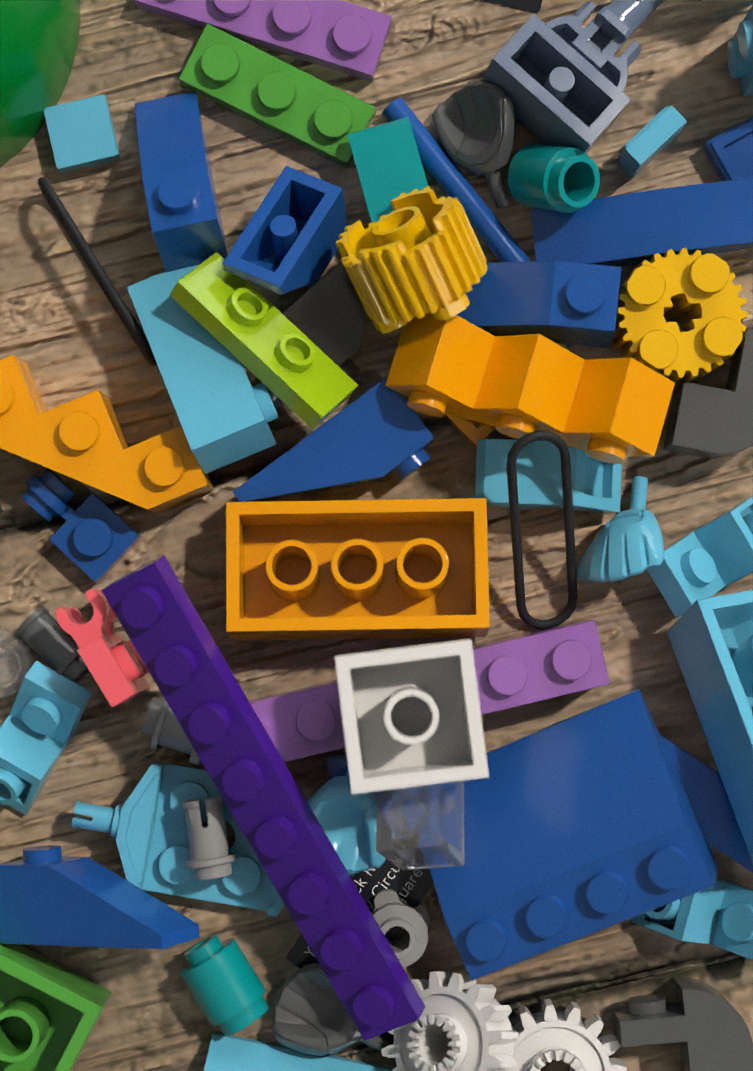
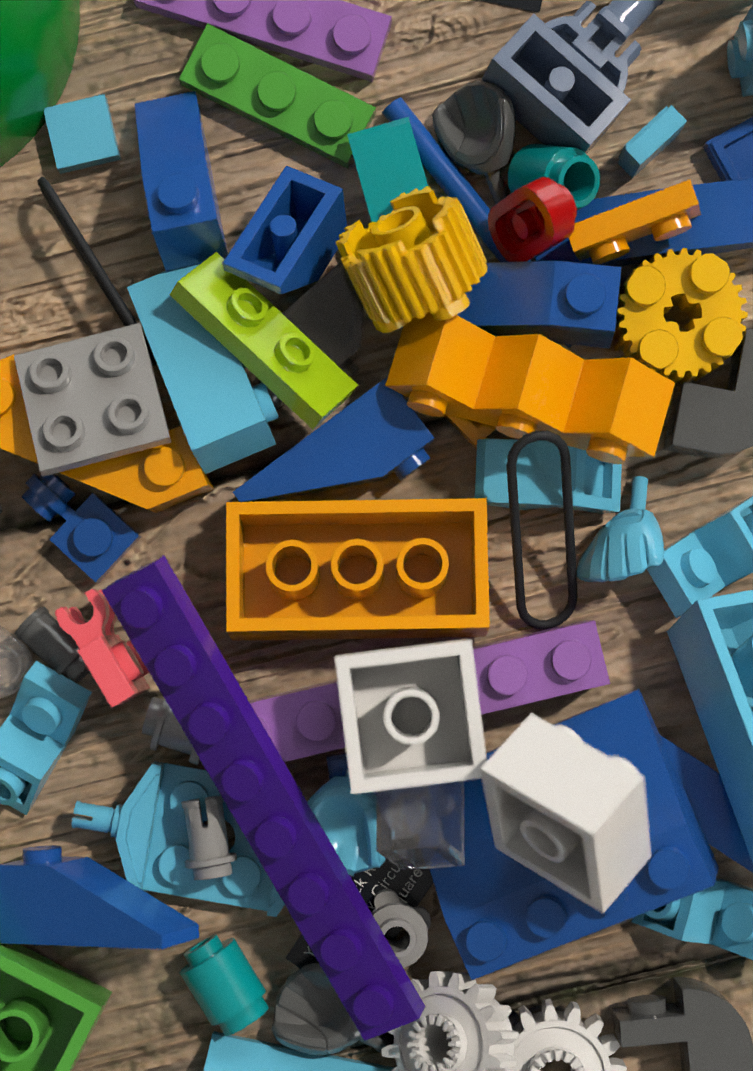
none -> light grey plate [14,323,172,476]
none -> white brick [480,713,651,914]
none -> red plate [488,177,577,262]
none -> light orange plate [569,179,701,264]

